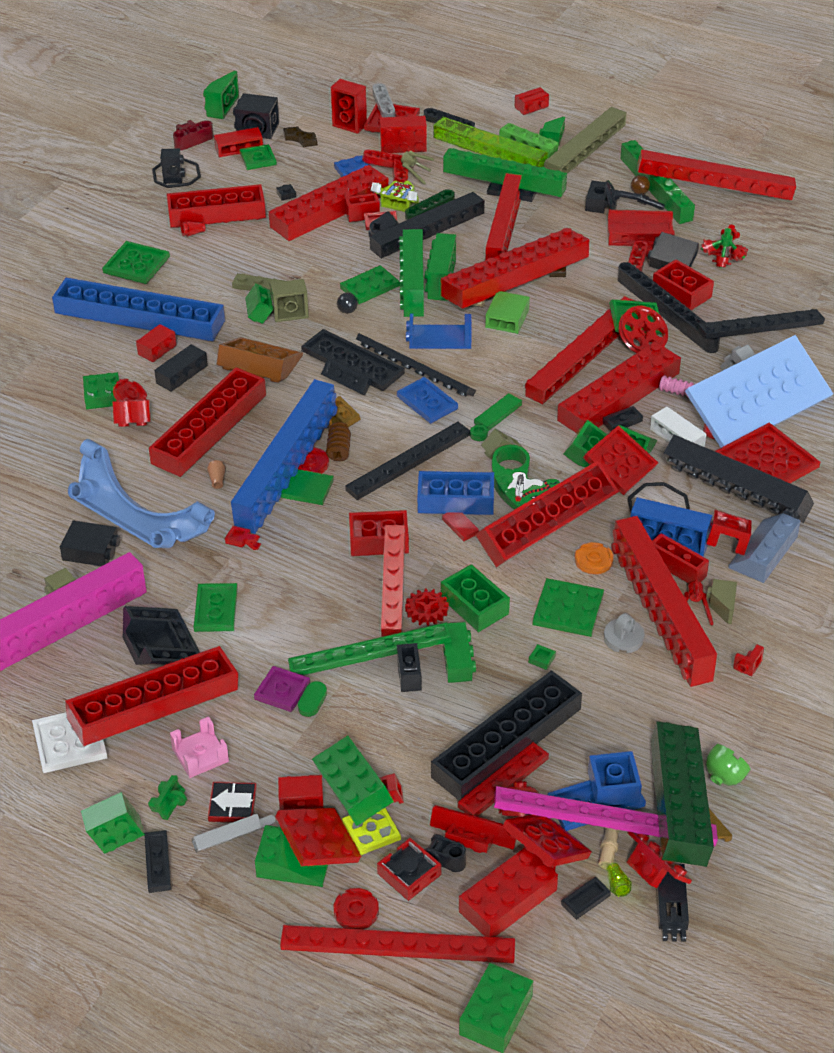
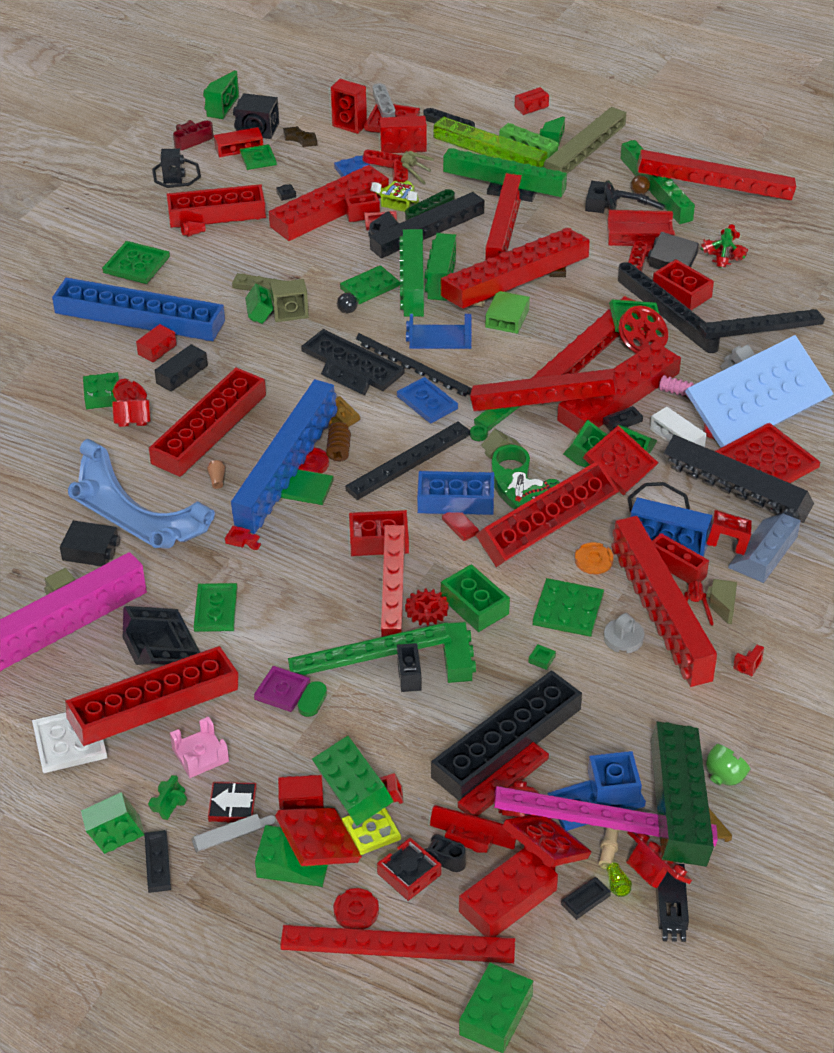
dark orange slope [216,337,303,382] -> none
none -> red brick [470,368,617,411]

